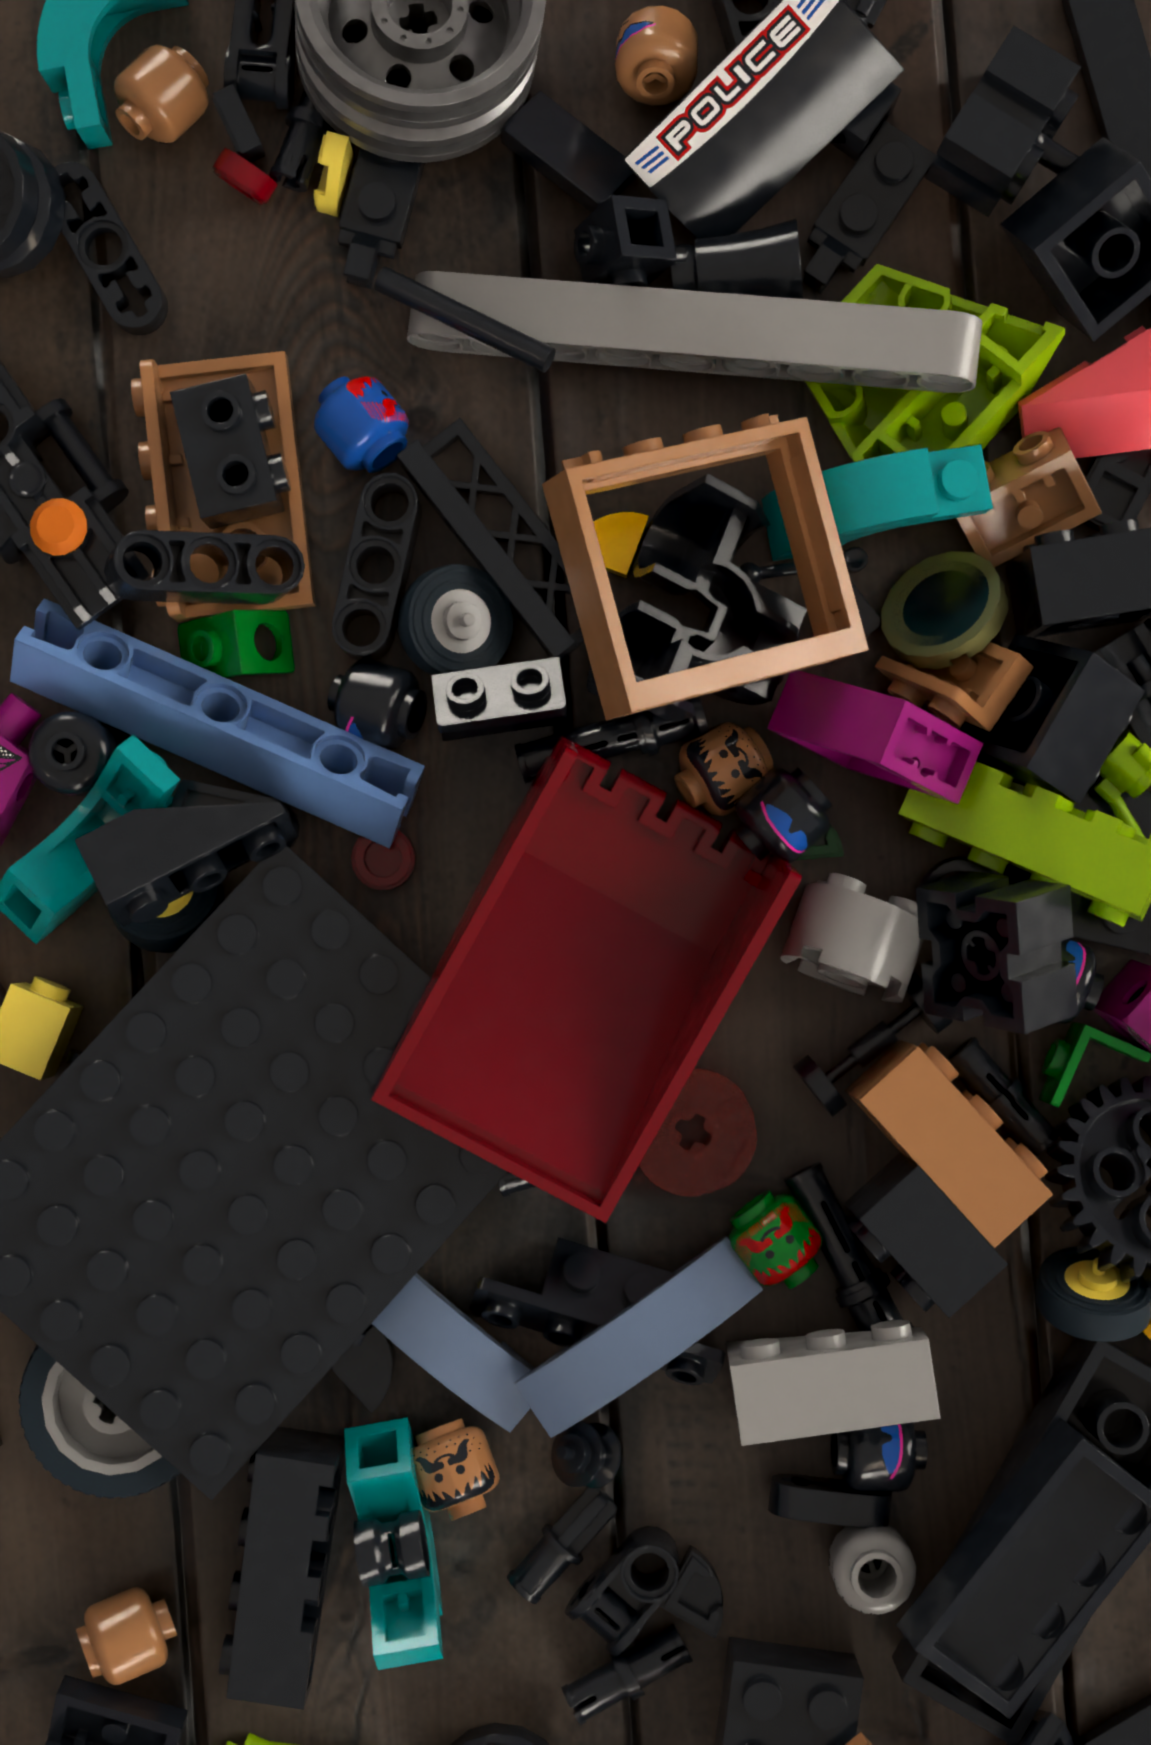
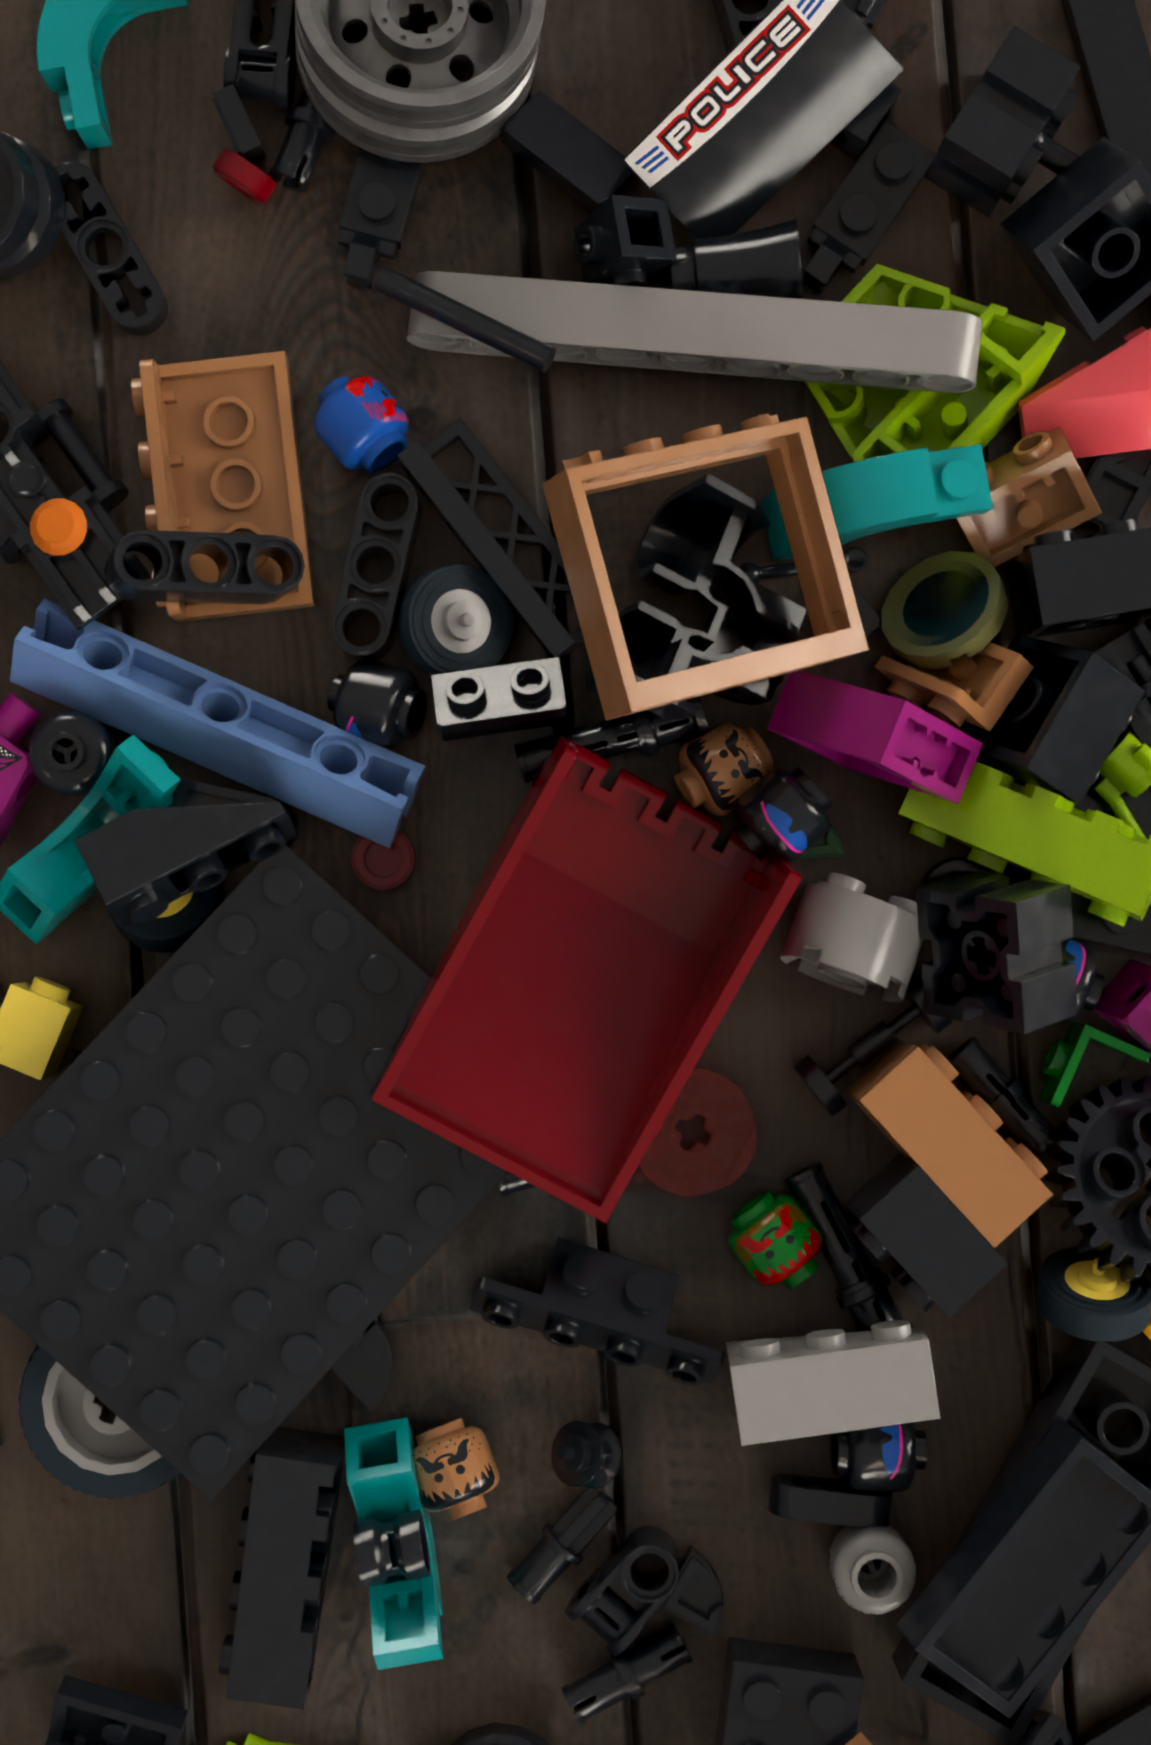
medium nougat head [76,1587,177,1685] -> none
medium nougat head [113,45,209,144] -> none
black brick [170,373,291,529] -> none
green bracket [177,610,295,678] -> none
light yellow tile [314,131,355,217] -> none
sand blue slope [371,1273,535,1432] -> none
sand blue slope [514,1236,763,1438] -> none
yellow tile [593,512,649,578] -> none
medium nougat head [615,5,699,106] -> none

